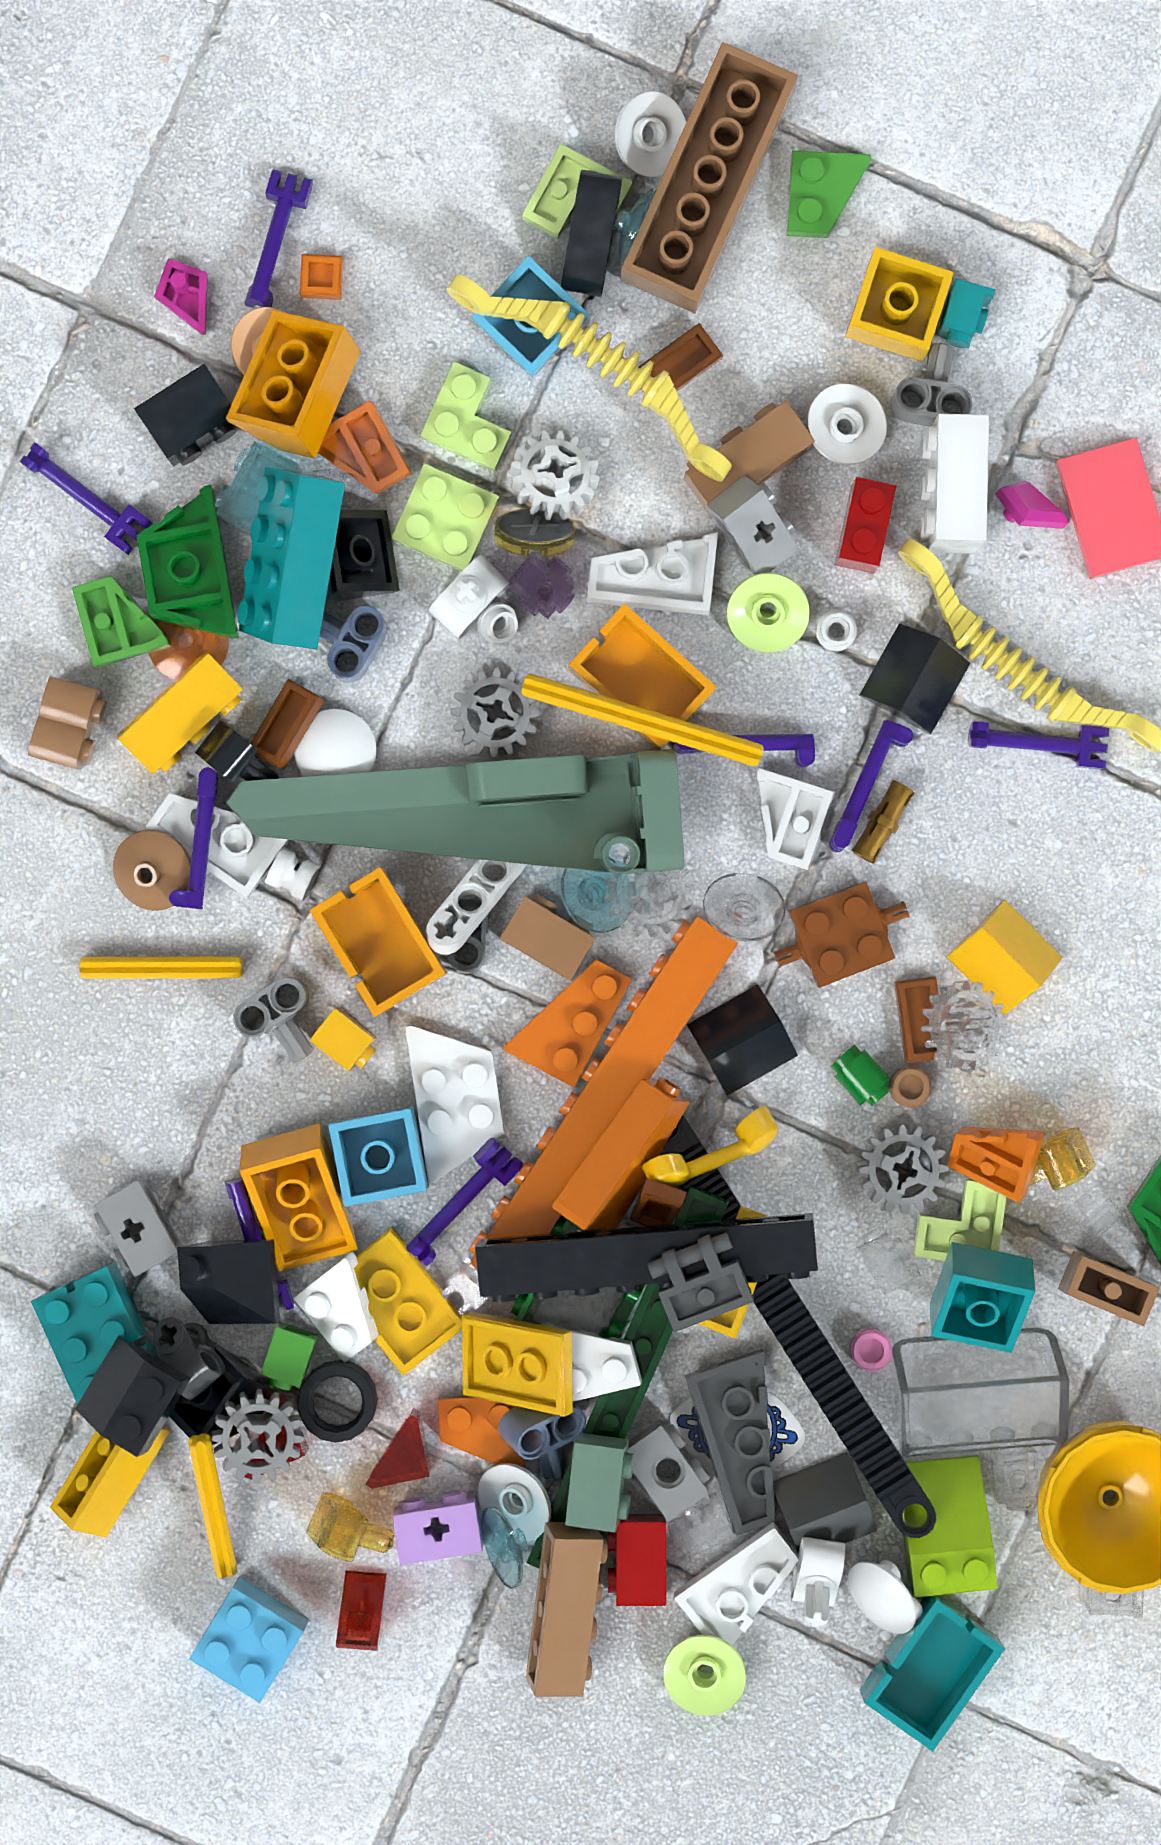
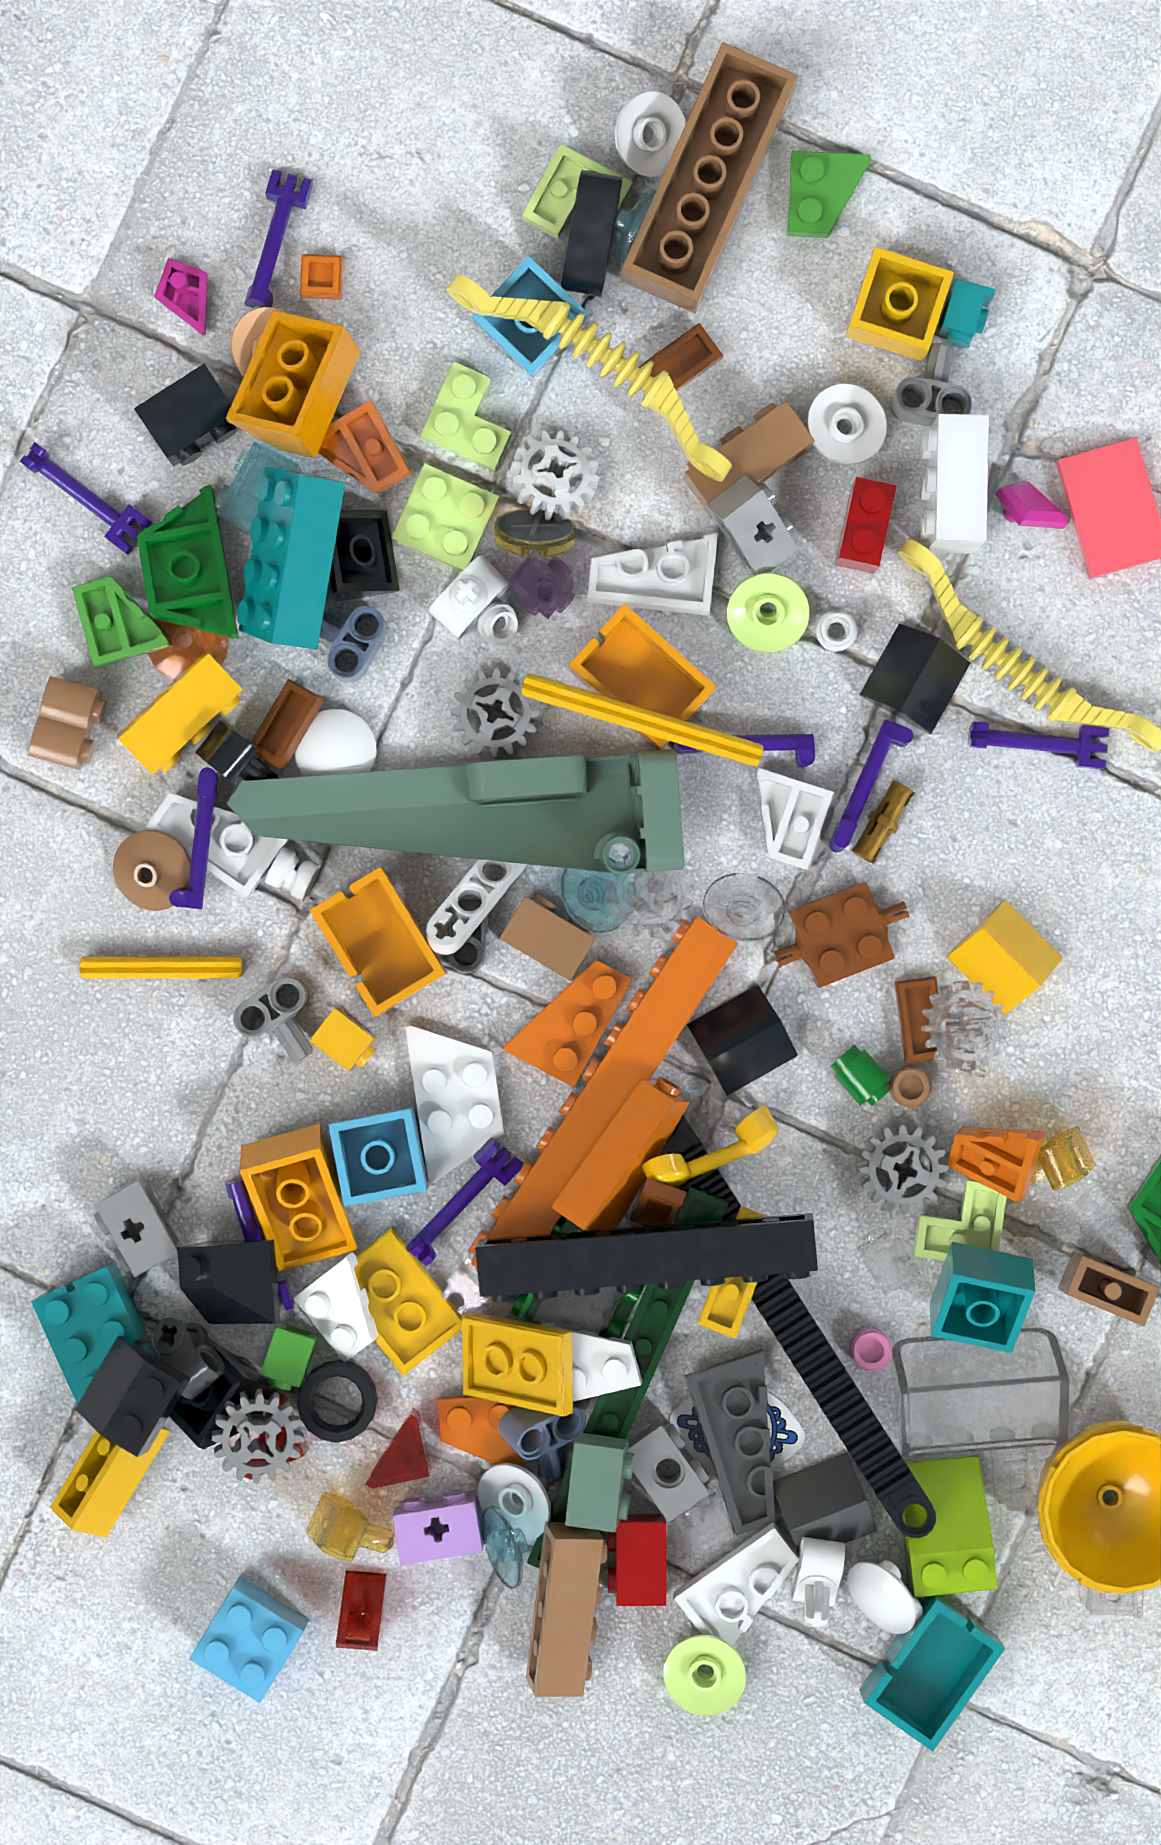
yellow axle [188,1433,238,1579] -> none
dark grey plate [647,1232,754,1333] -> none

